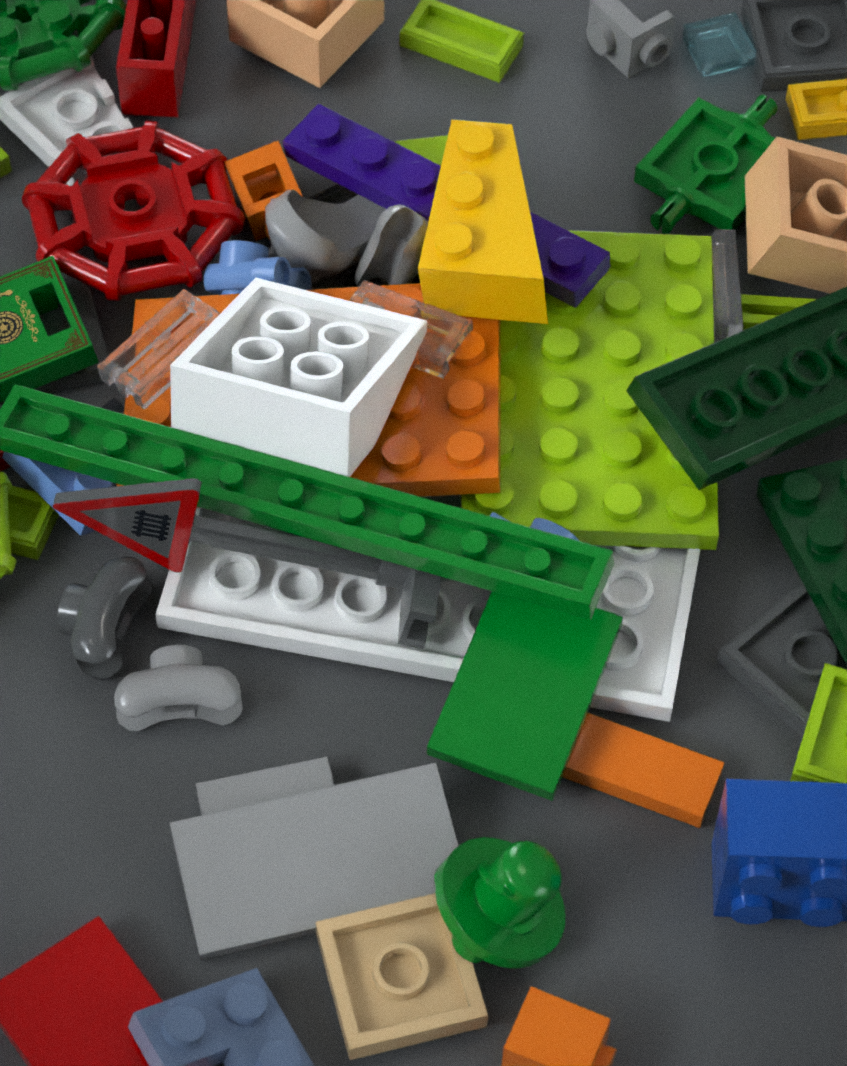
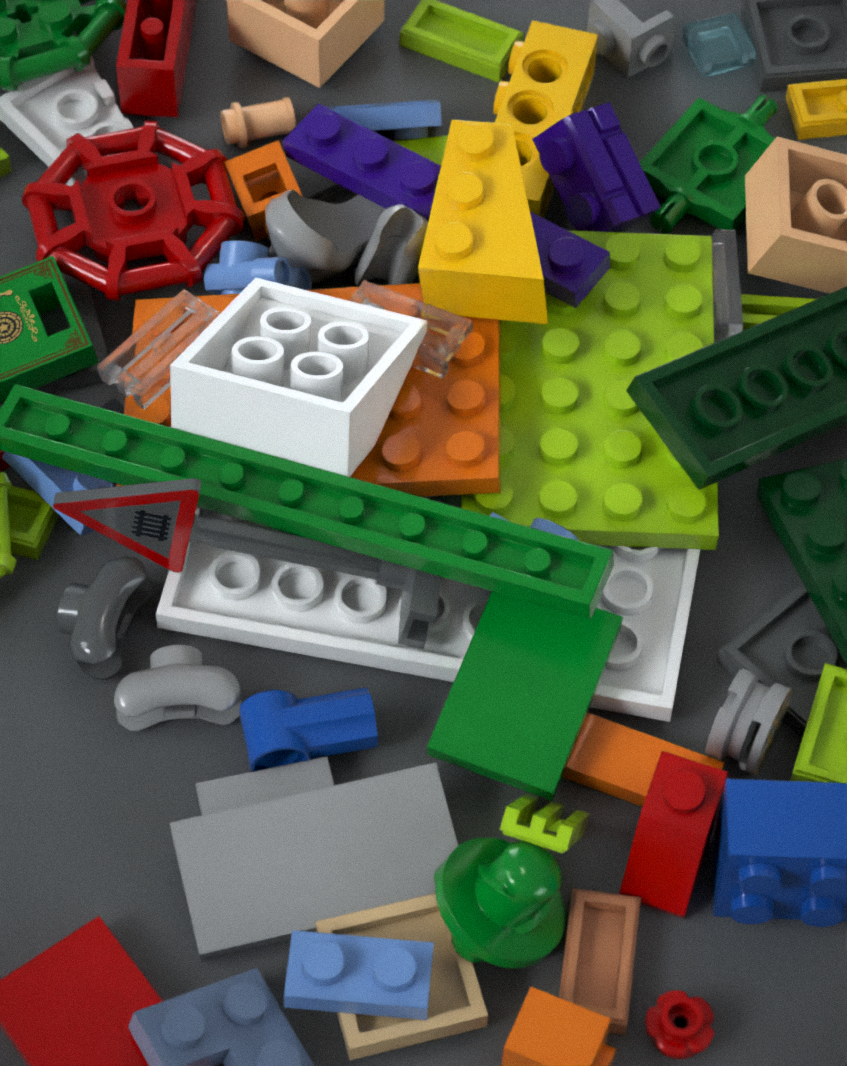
none -> light nougat pin [221,97,296,148]
none -> blue piece [239,687,378,772]
none -> medium blue plate [284,930,434,1020]
none -> medium blue plate [327,100,442,139]
none -> yellow brick [488,20,598,218]
none -> lime tile [499,793,590,853]
none -> dark purple brick [533,102,661,232]
none -> nougat tile [559,888,641,1035]
none -> red slope [619,751,728,919]
none -> red plate [645,990,714,1059]
none -> light grey wheel [705,668,792,775]

